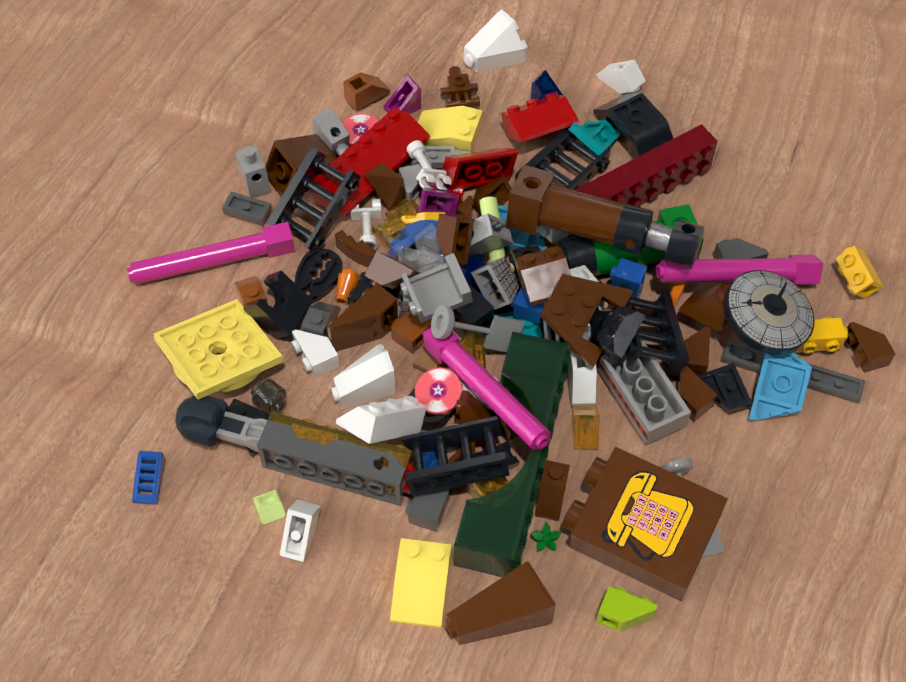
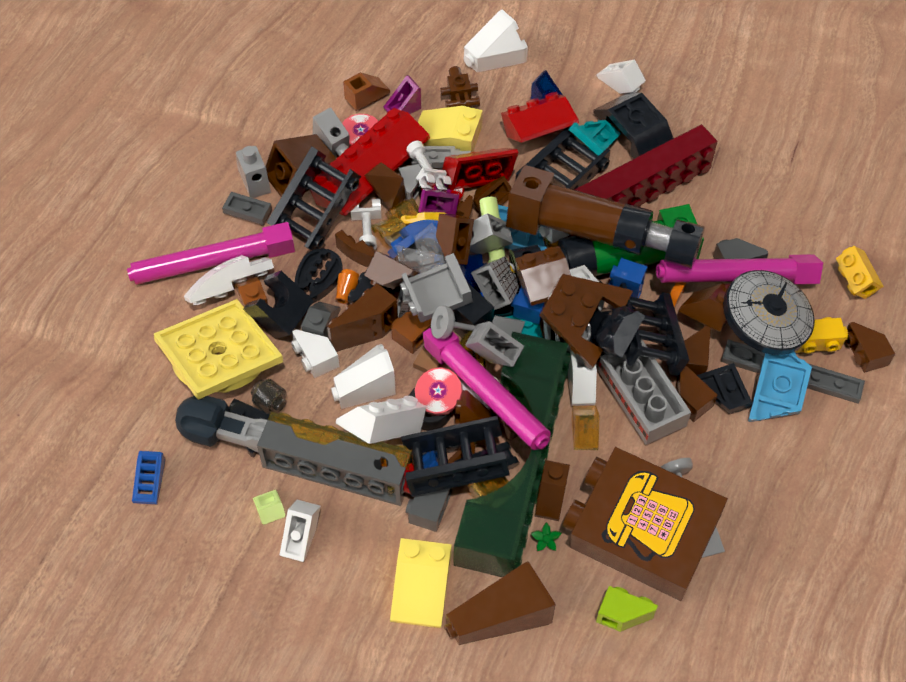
none -> white slope [184,255,274,305]
none -> light grey torso [466,322,524,367]

